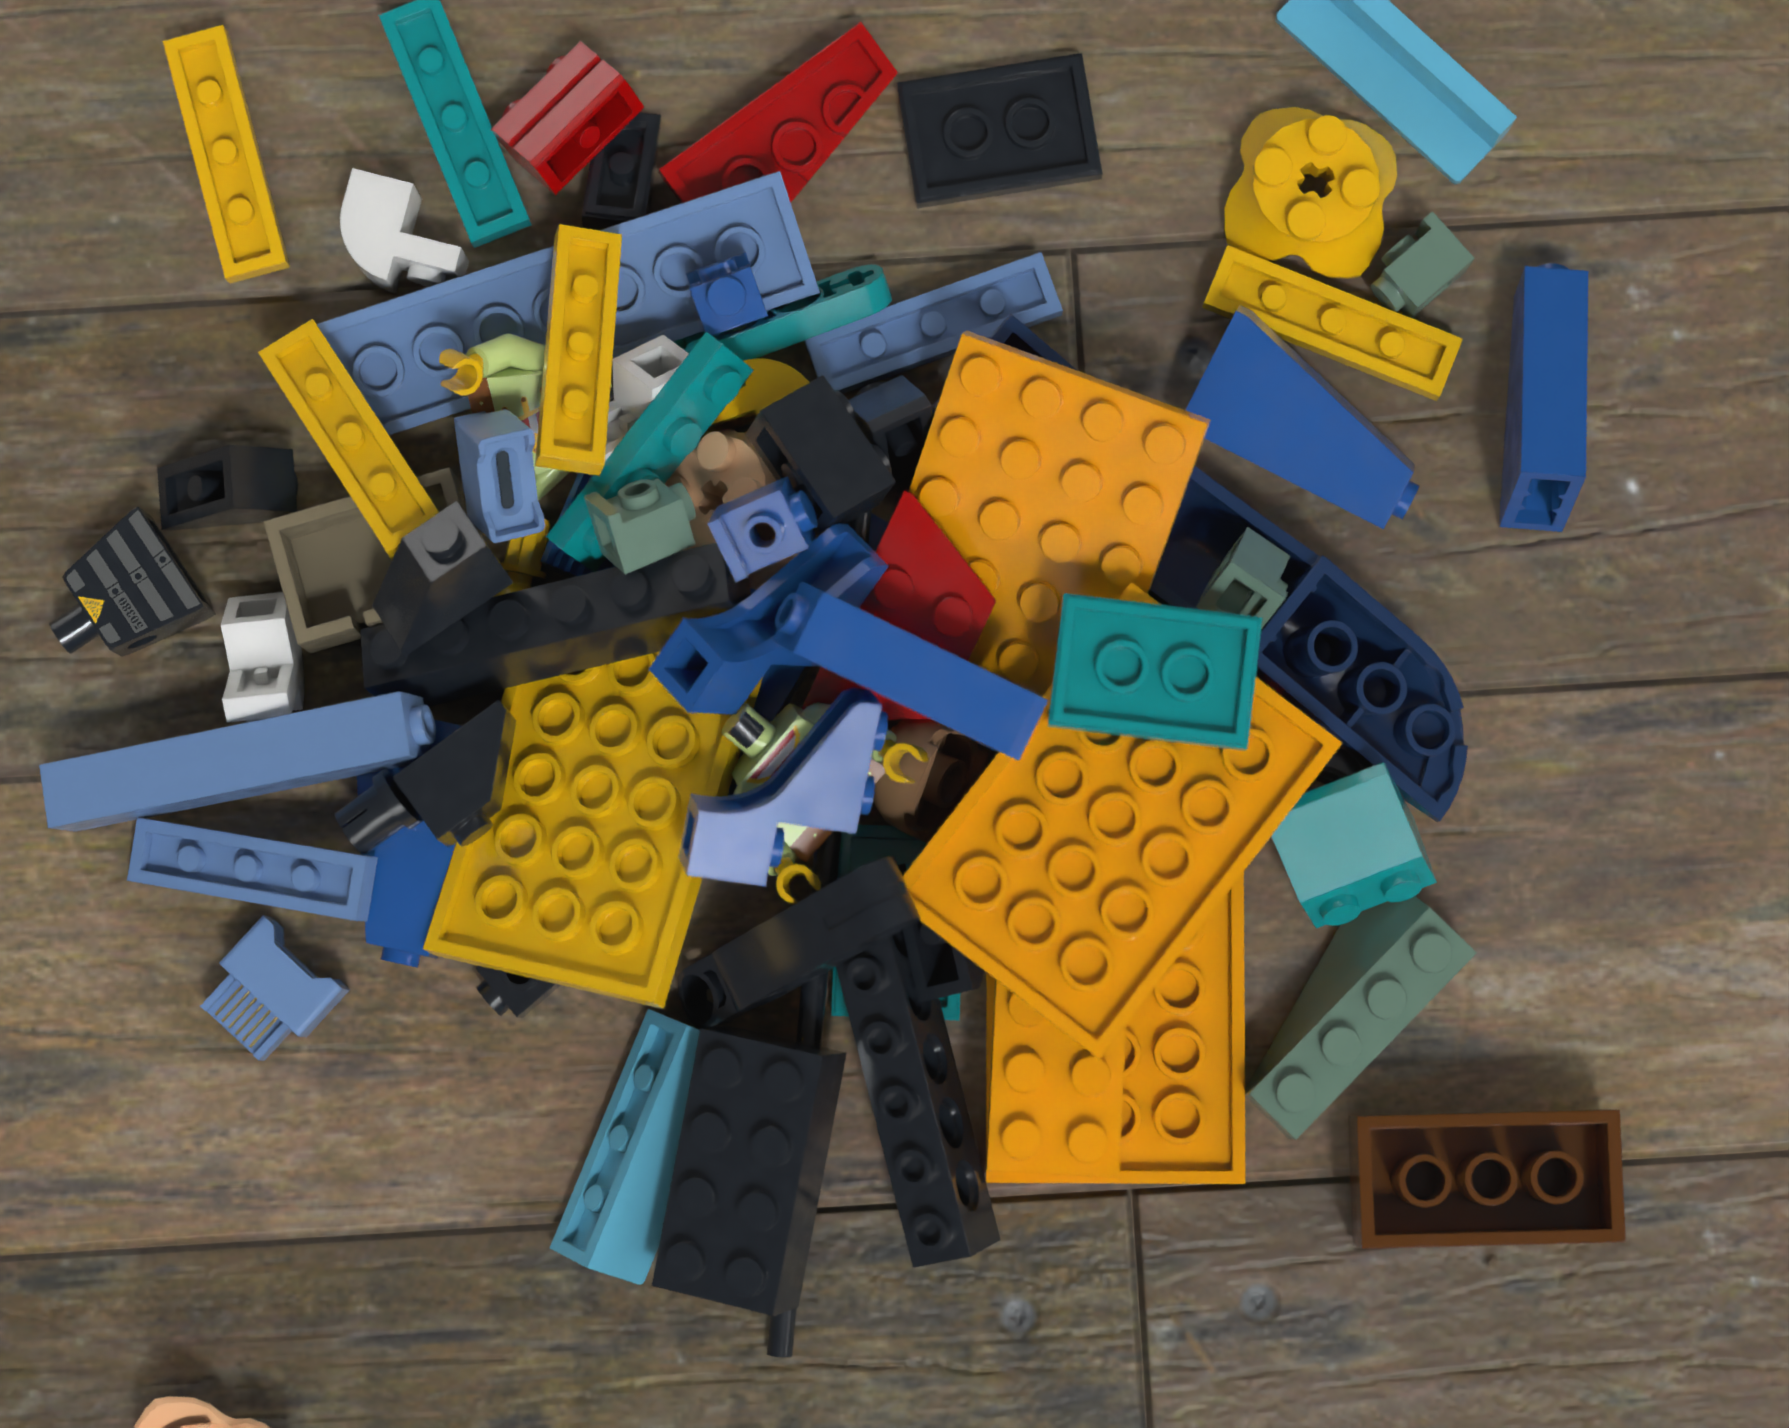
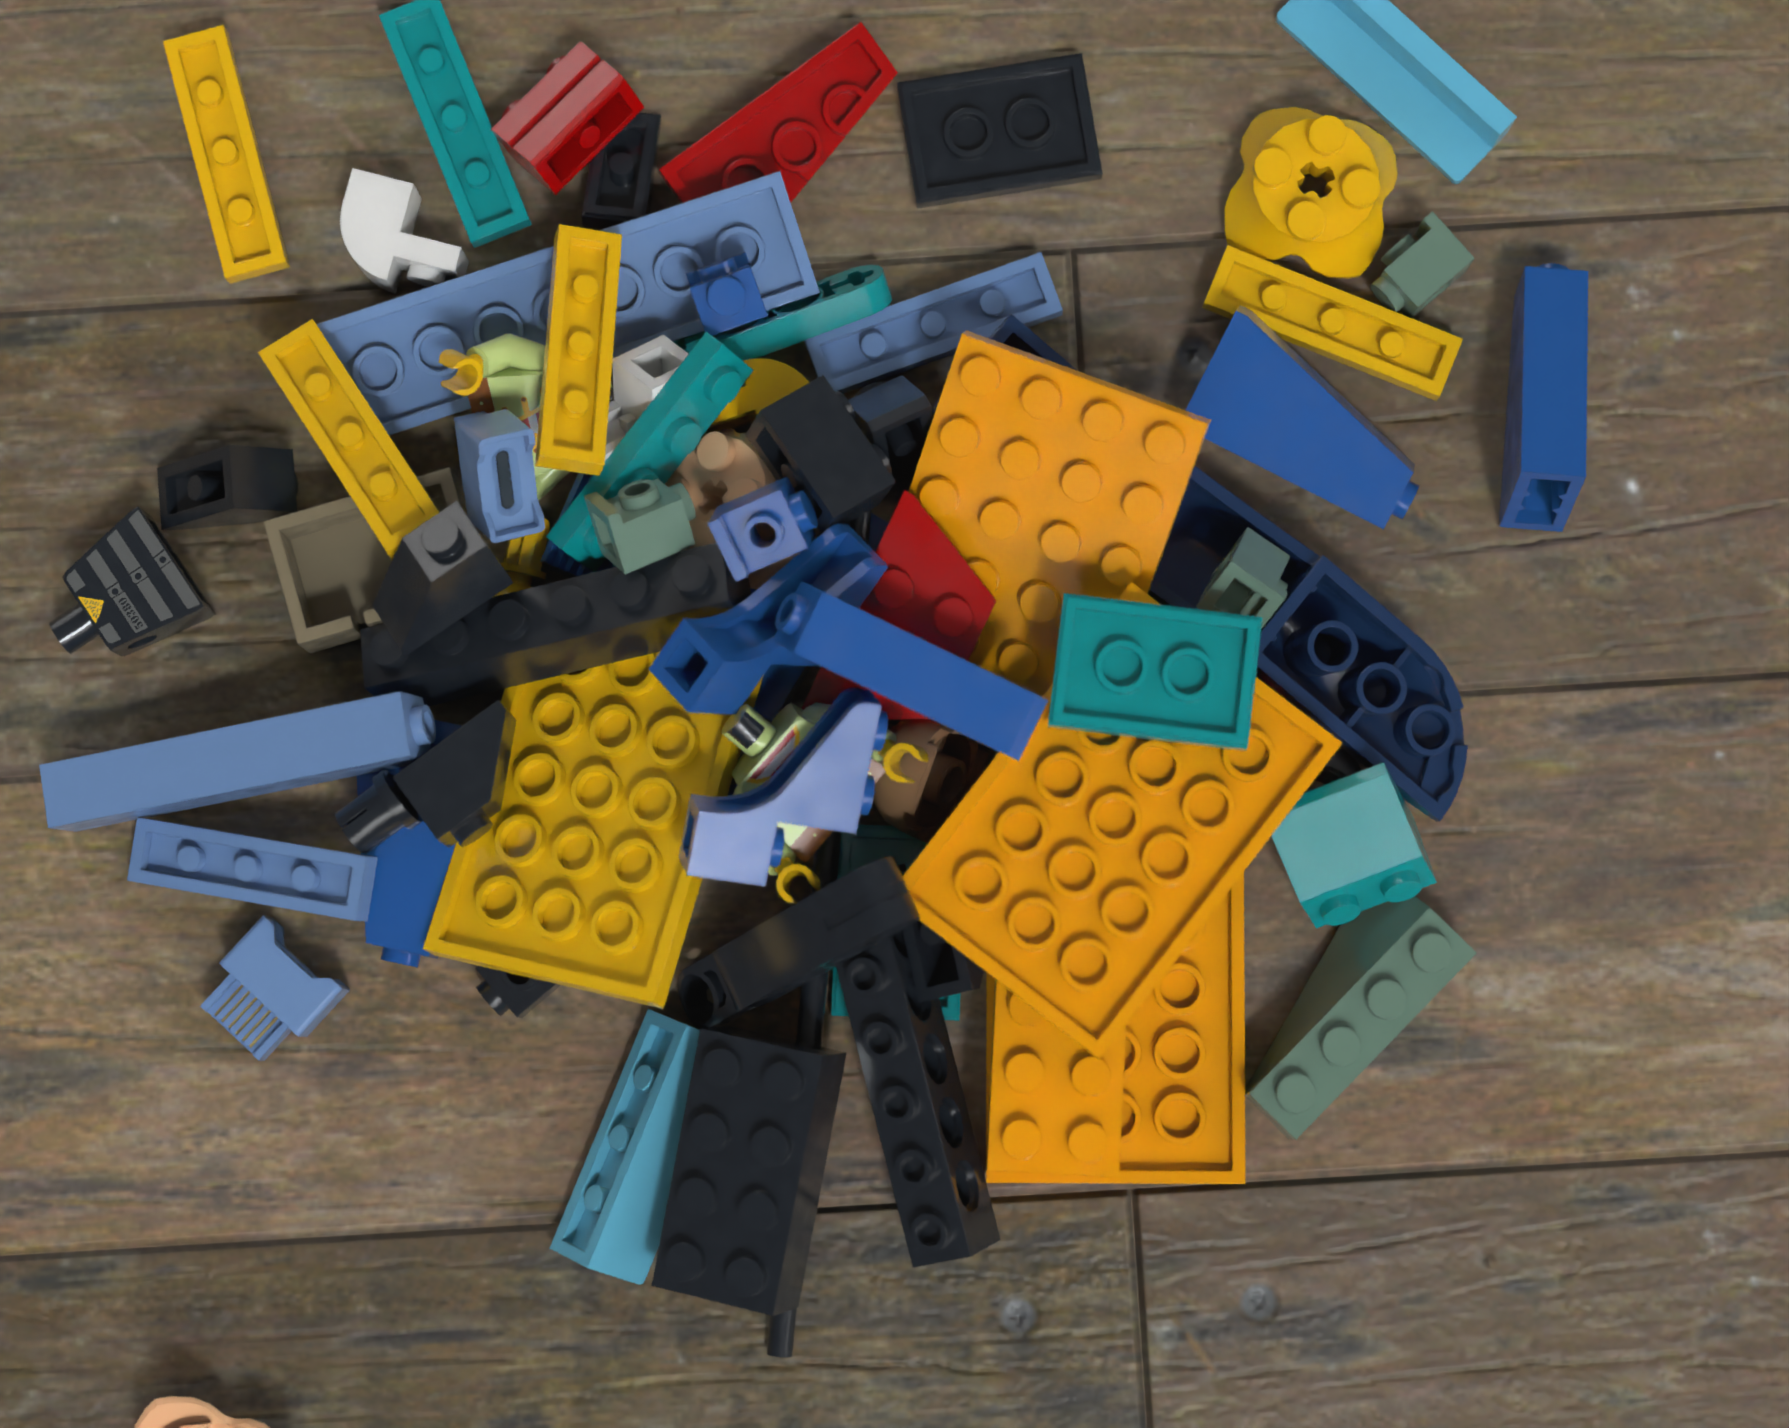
white brick [221,592,304,722] -> none
reddish brown brick [1348,1109,1626,1249] -> none

